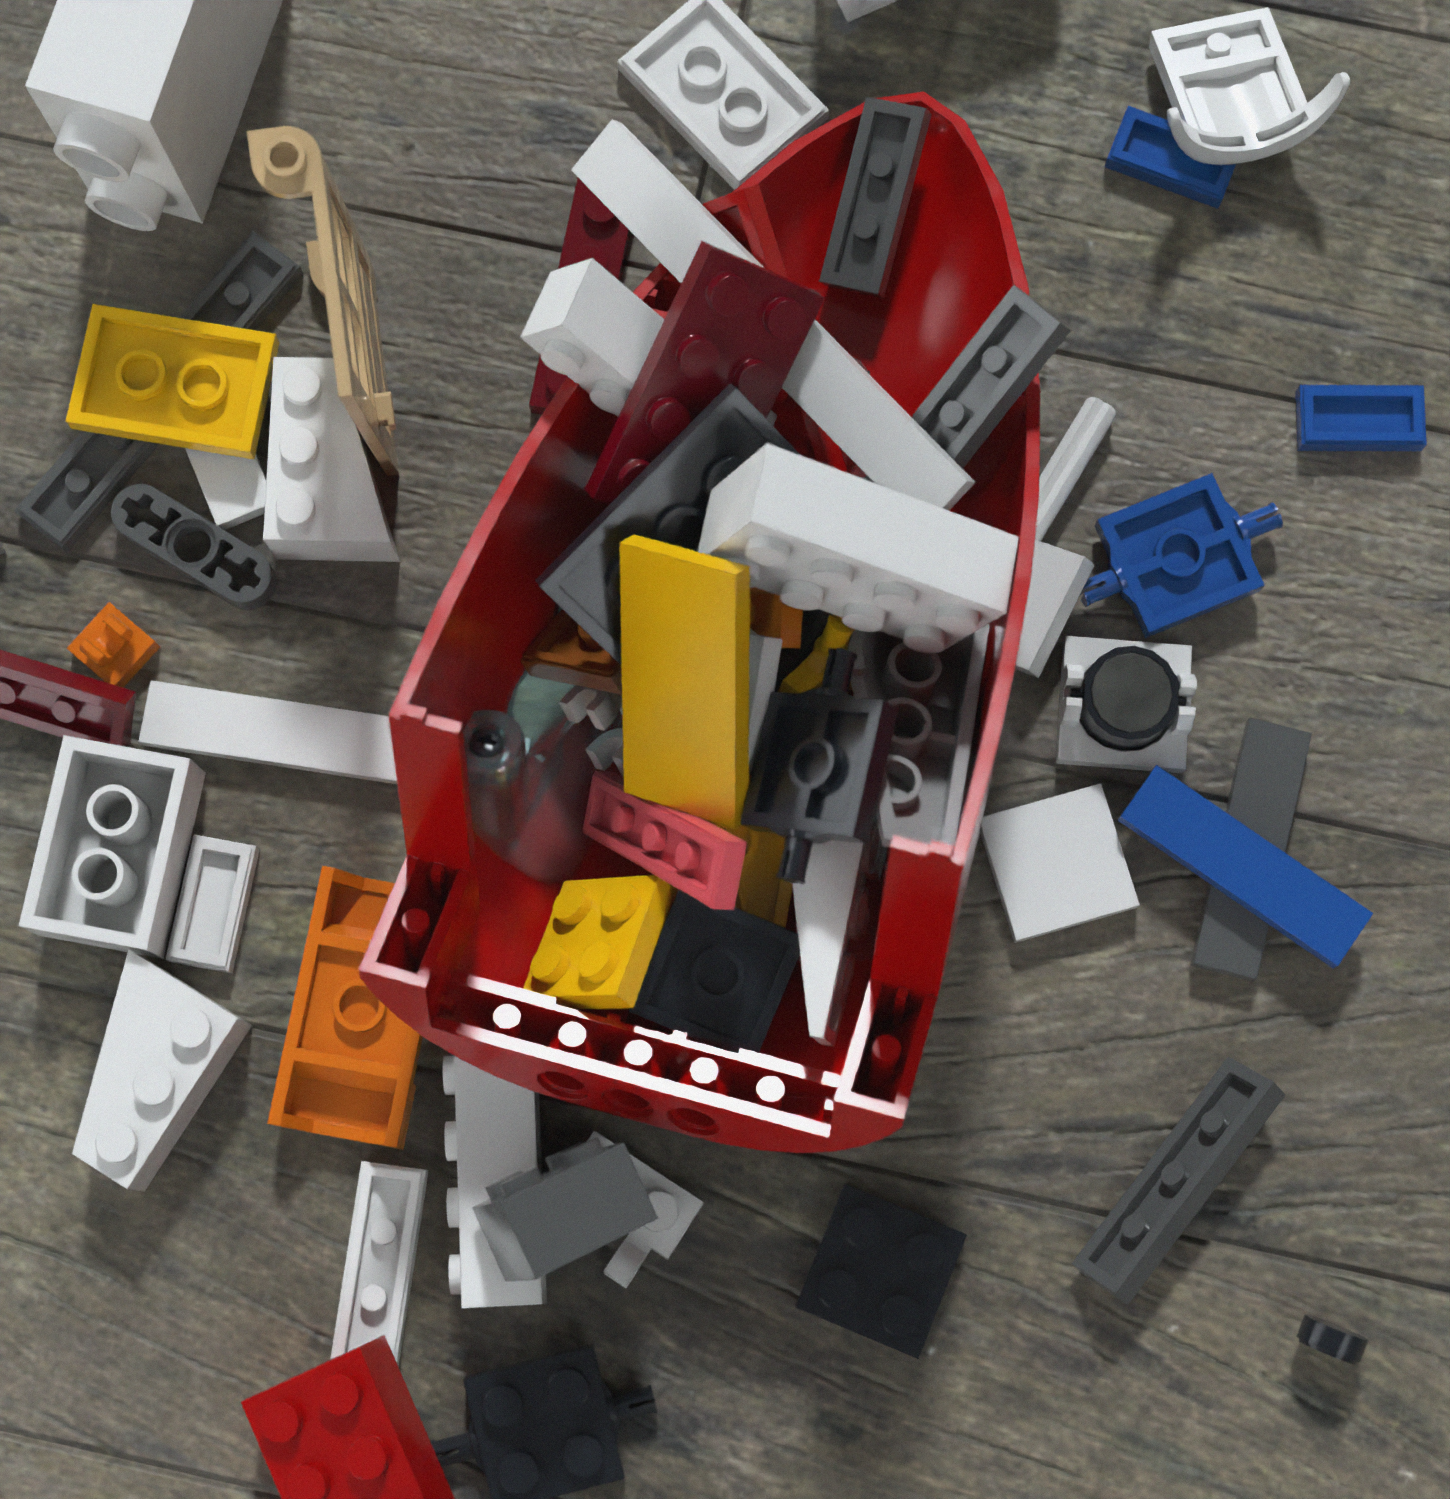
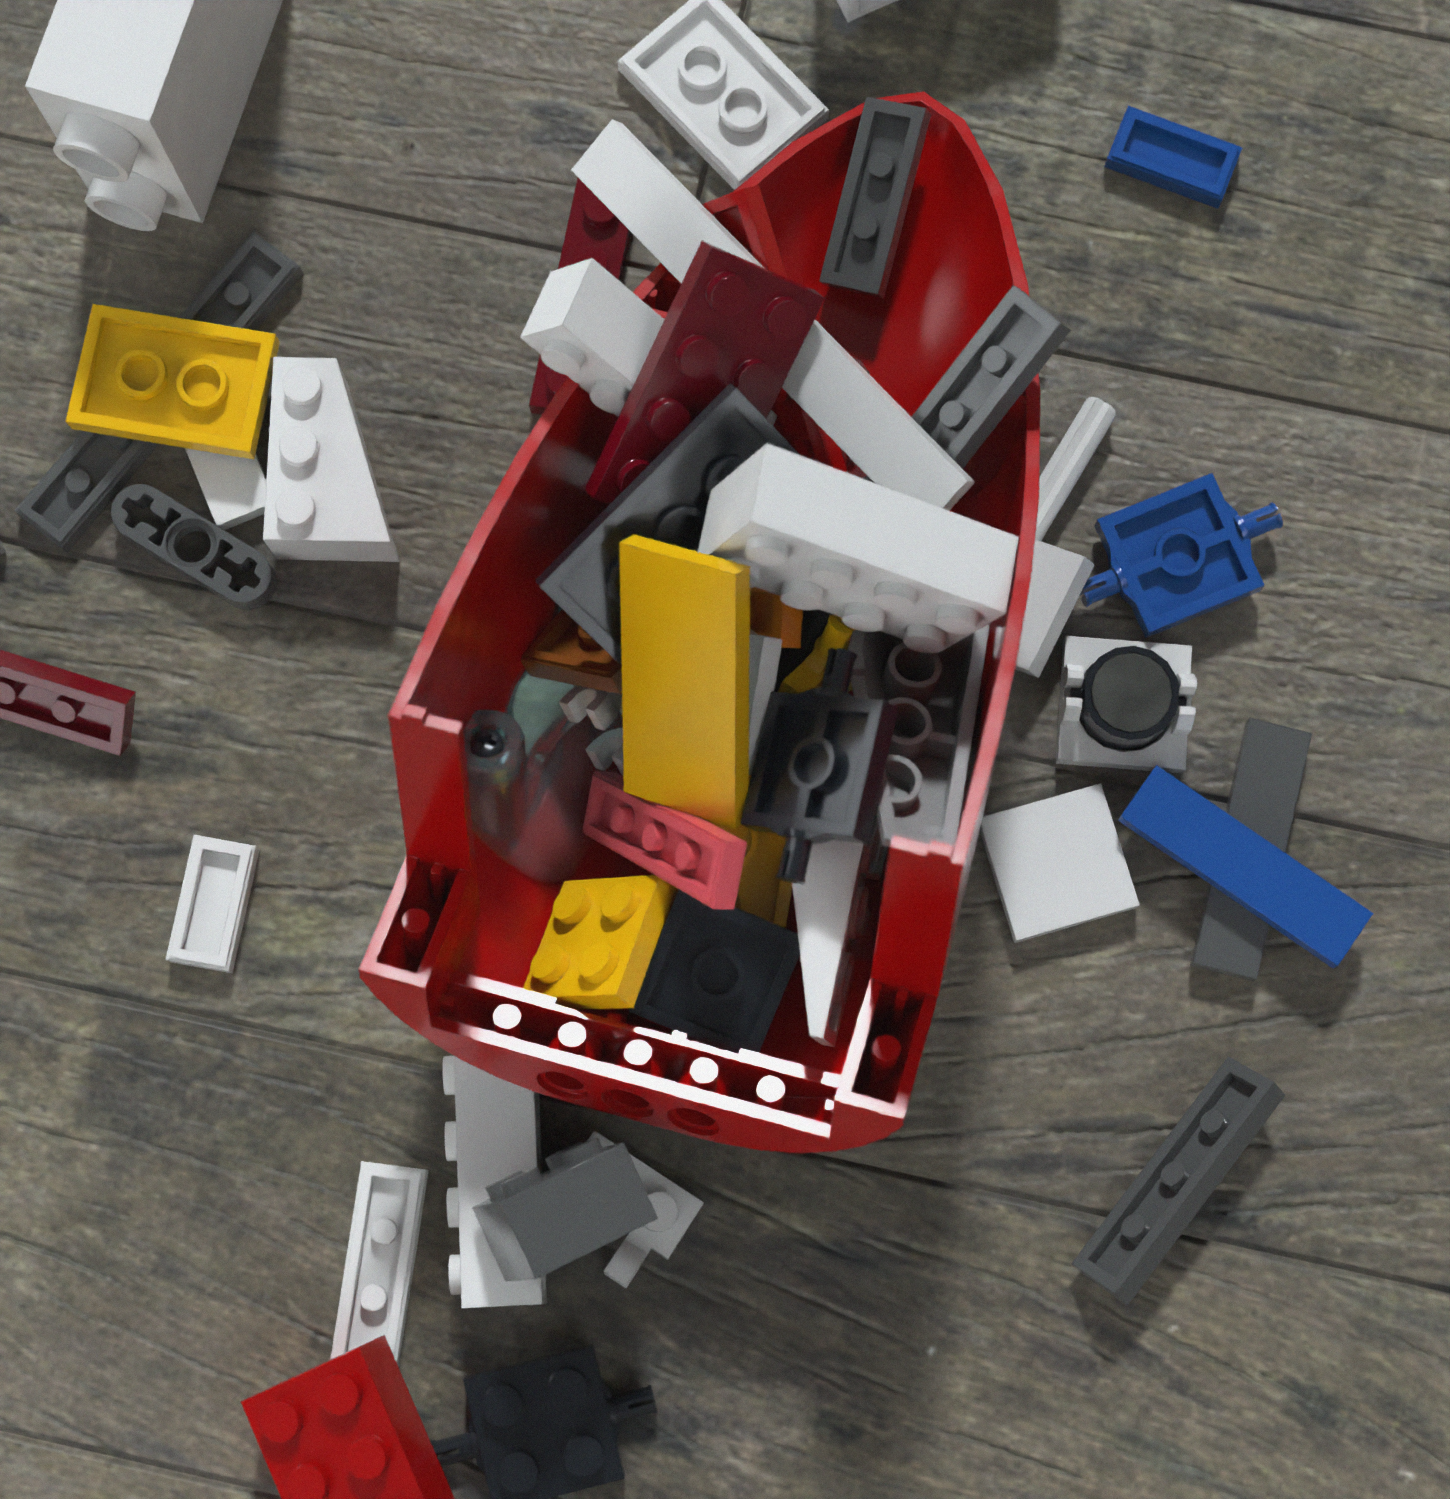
white brick [19,735,206,959] -> none
orange tile [66,602,160,688] -> none
white wedge [72,950,252,1192] -> none
white tile [138,680,526,784] -> none
tan door [247,126,399,476] -> none
orange piece [267,866,423,1150] -> none
black plate [795,1184,967,1359] -> none
white piece [1149,7,1350,165] -> none
blue tile [1295,385,1427,451] -> none
black tile [1297,1314,1369,1364] -> none

